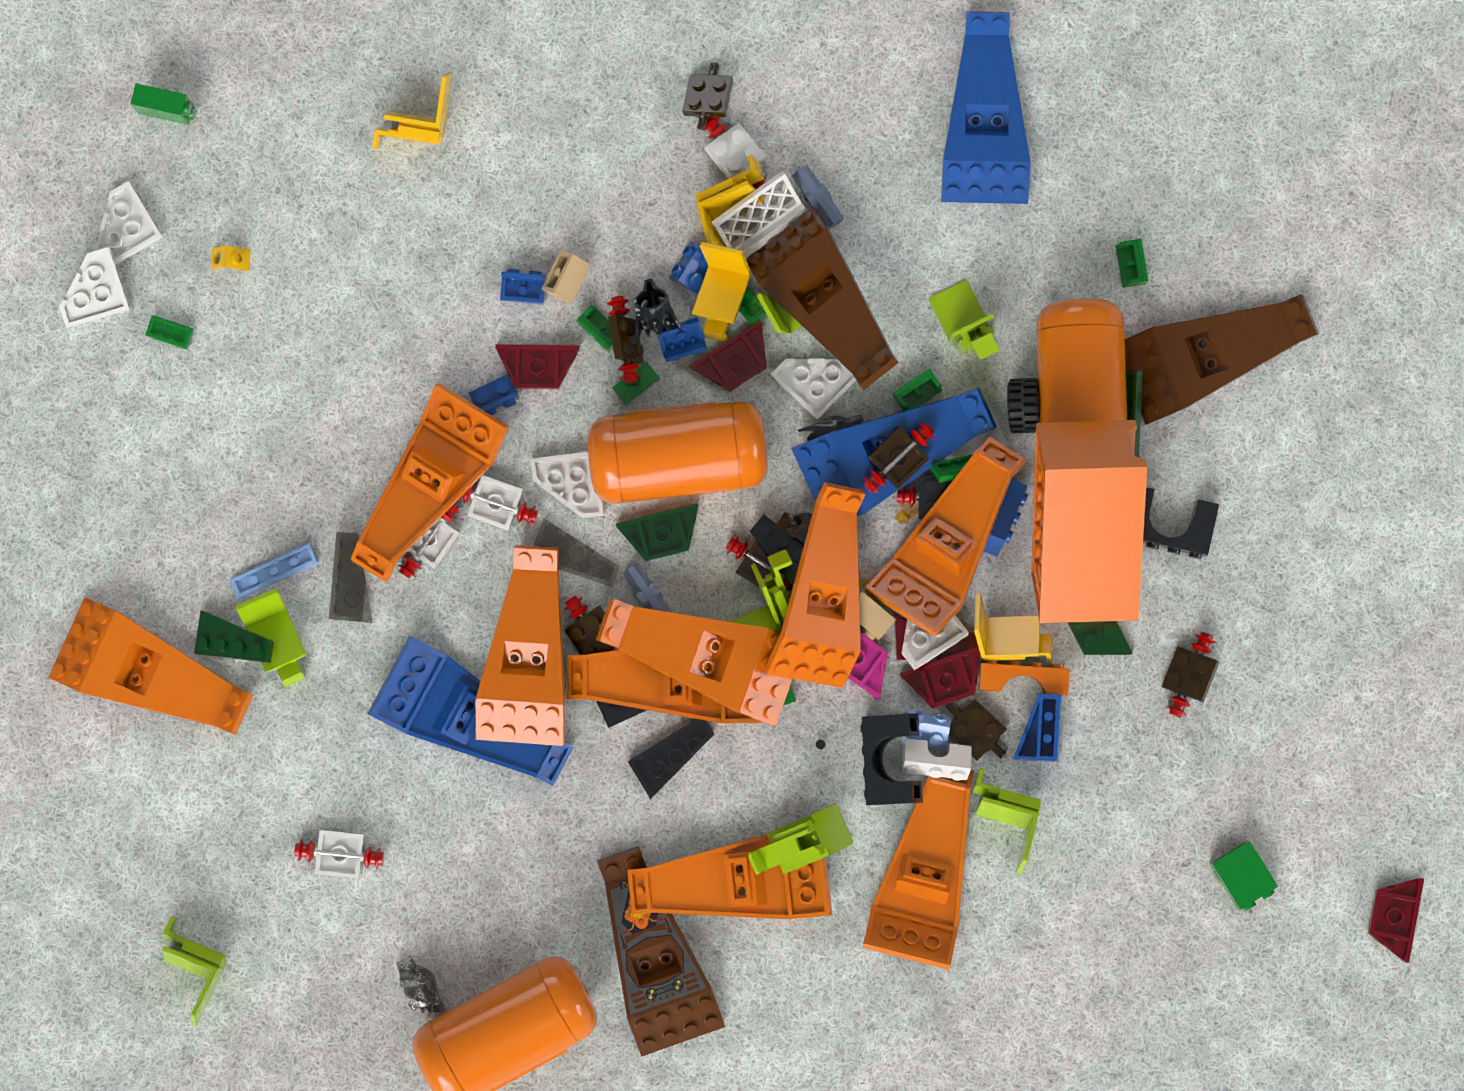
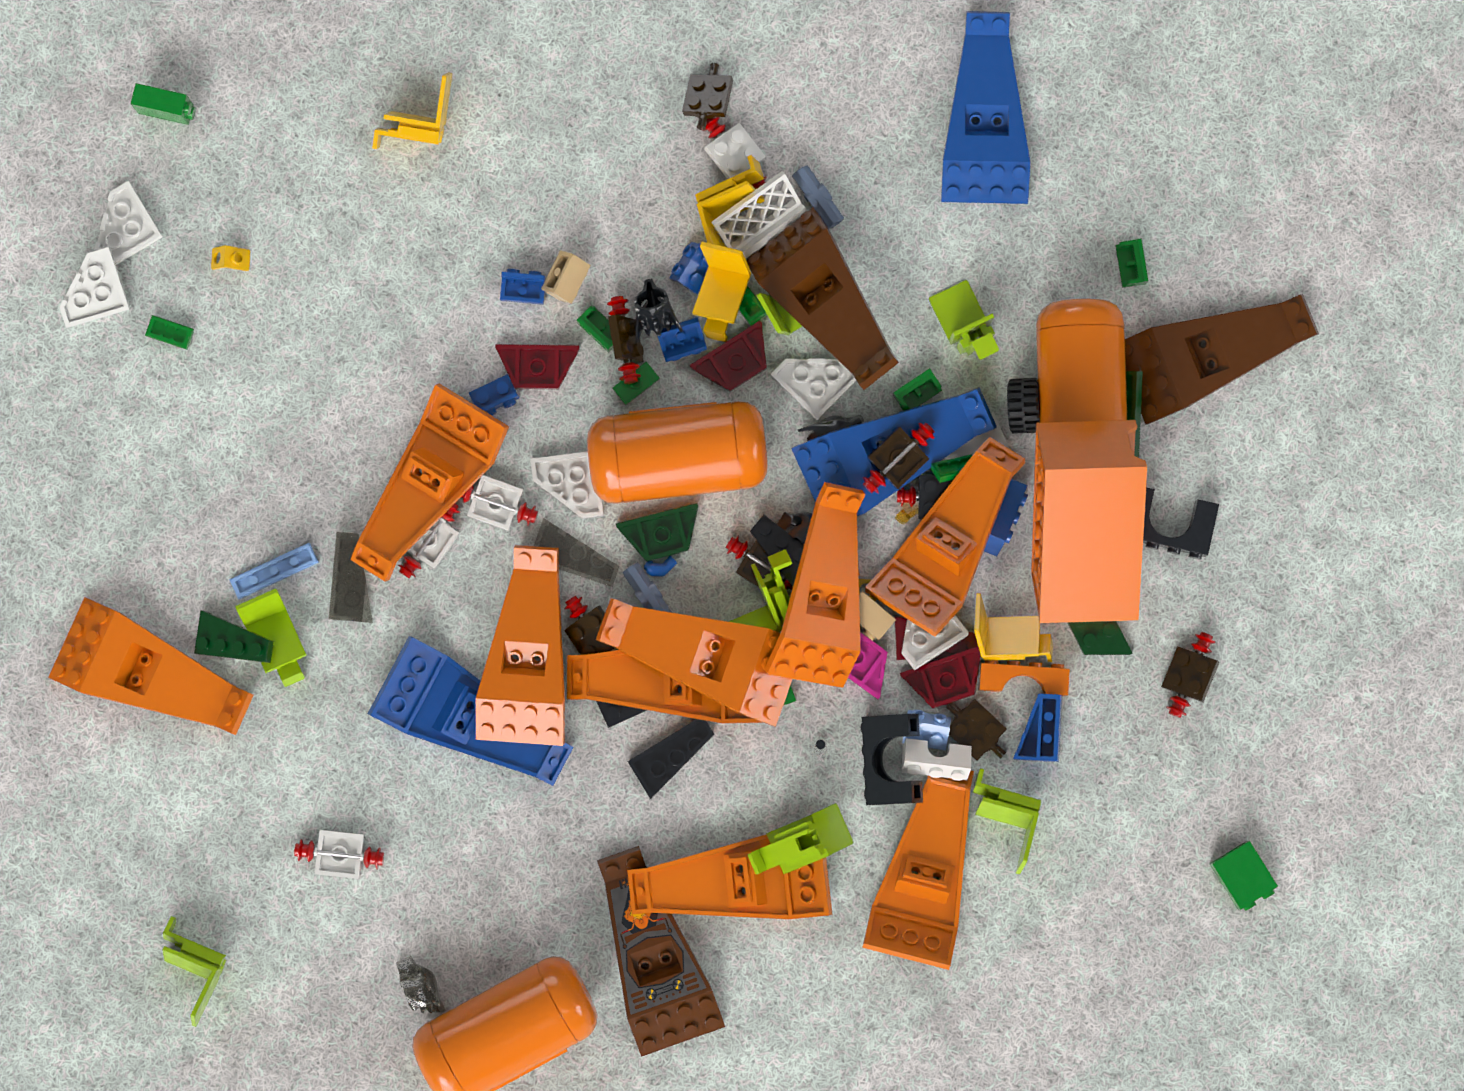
dark red wing [1367,878,1424,963] -> none
none -> blue arm [644,556,678,577]

